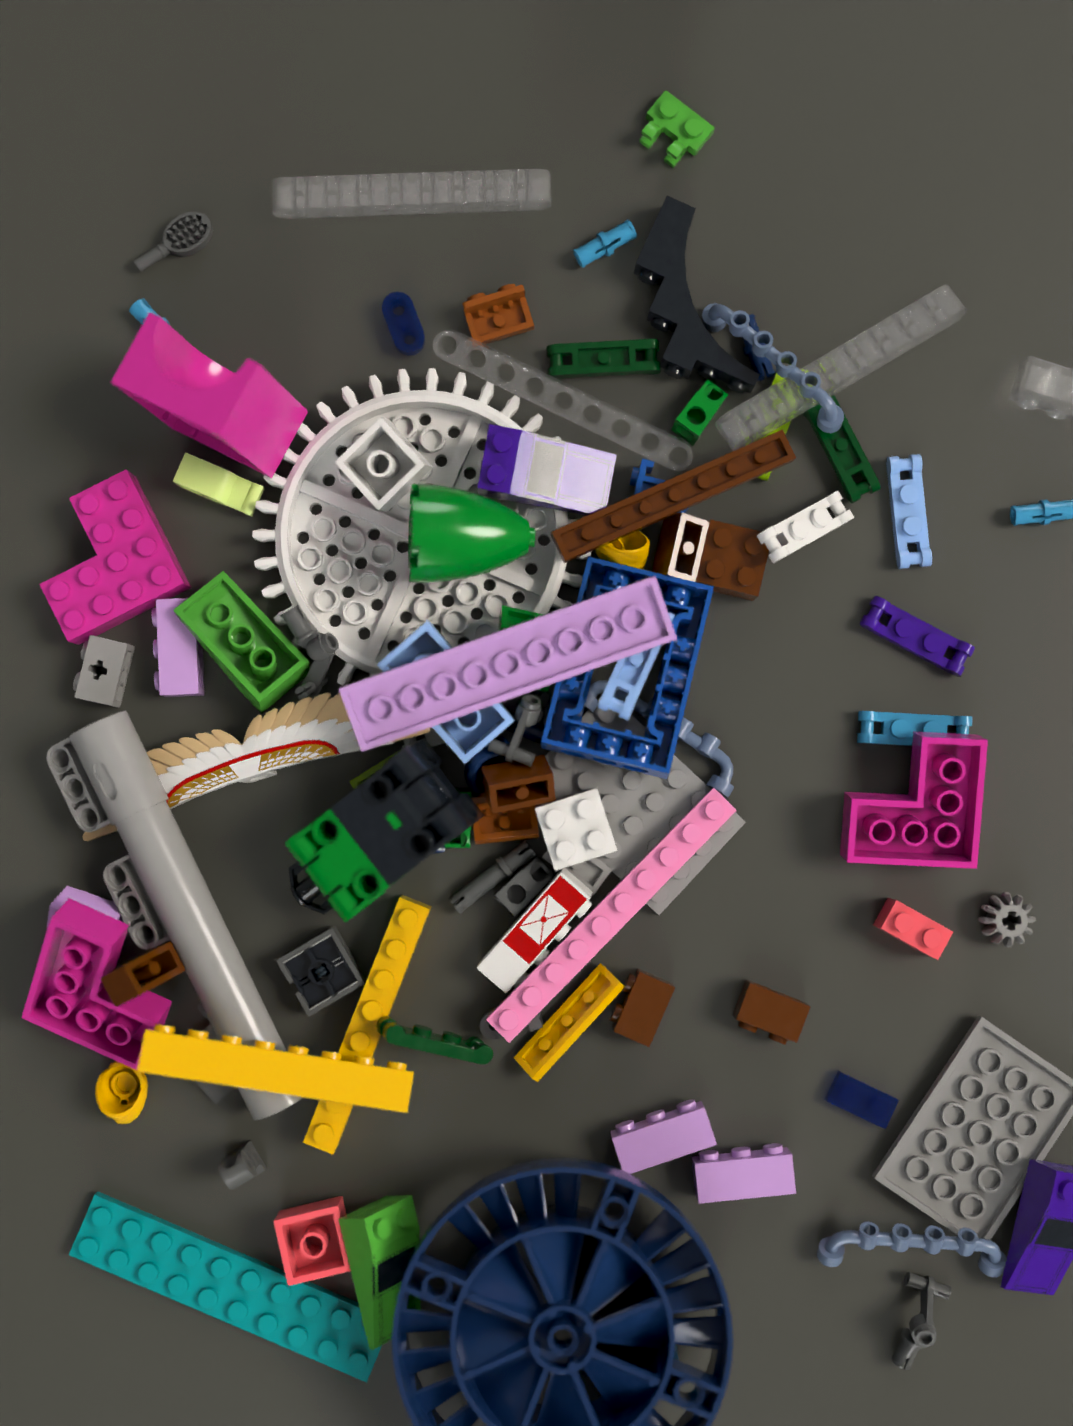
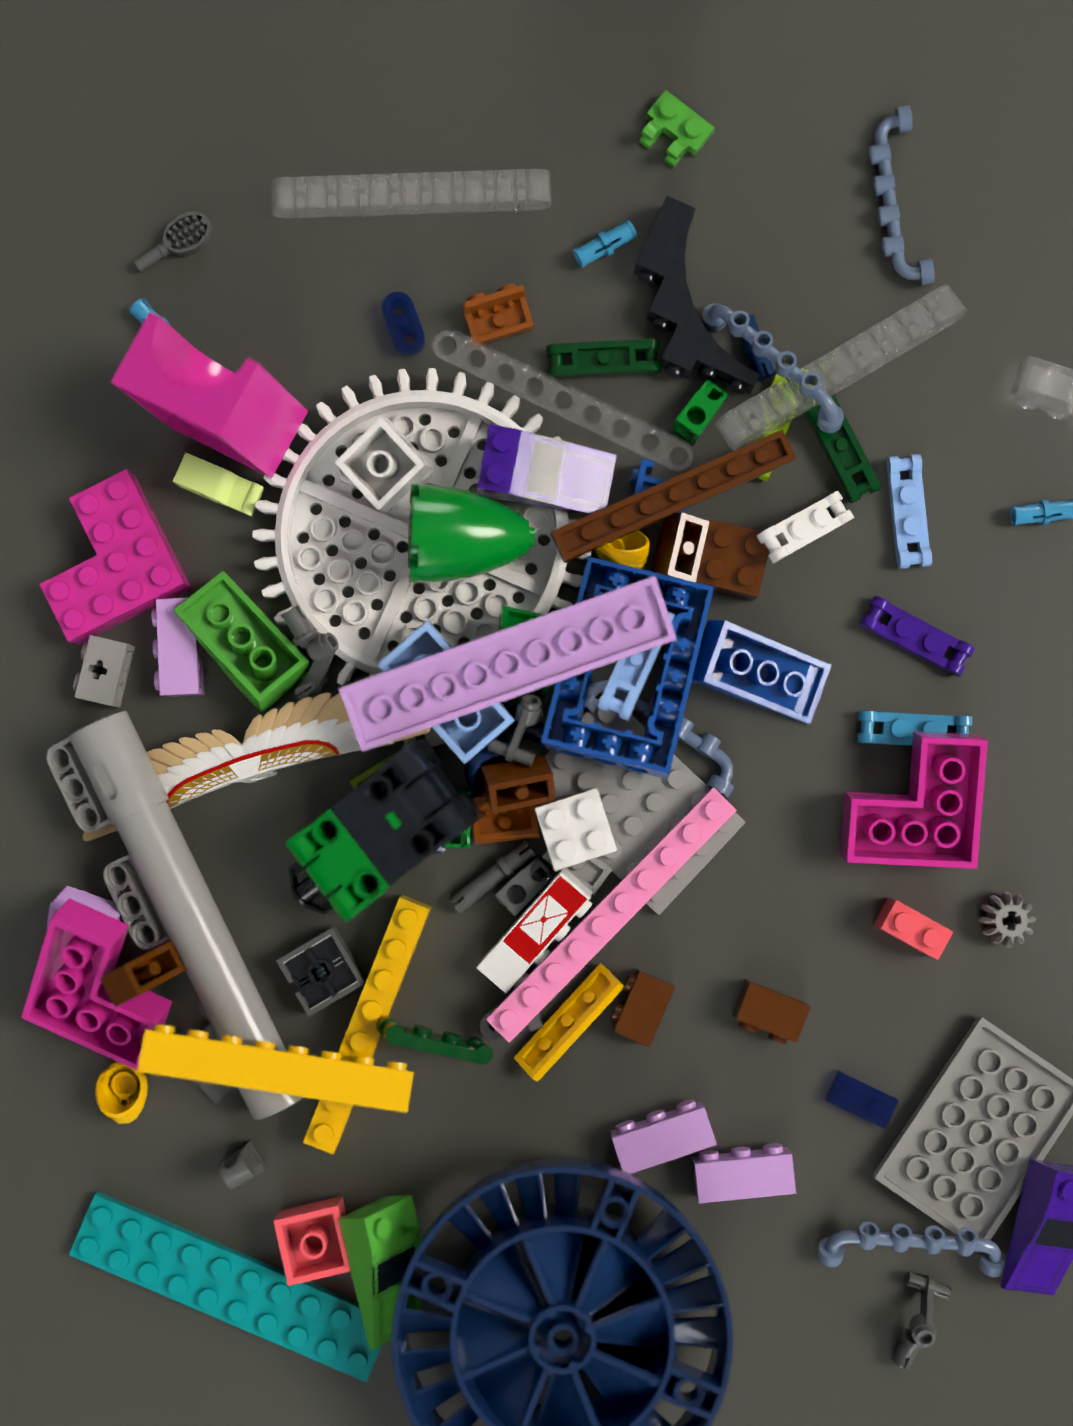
none -> blue slope [692,620,831,724]
none -> sand blue bar [869,105,935,286]

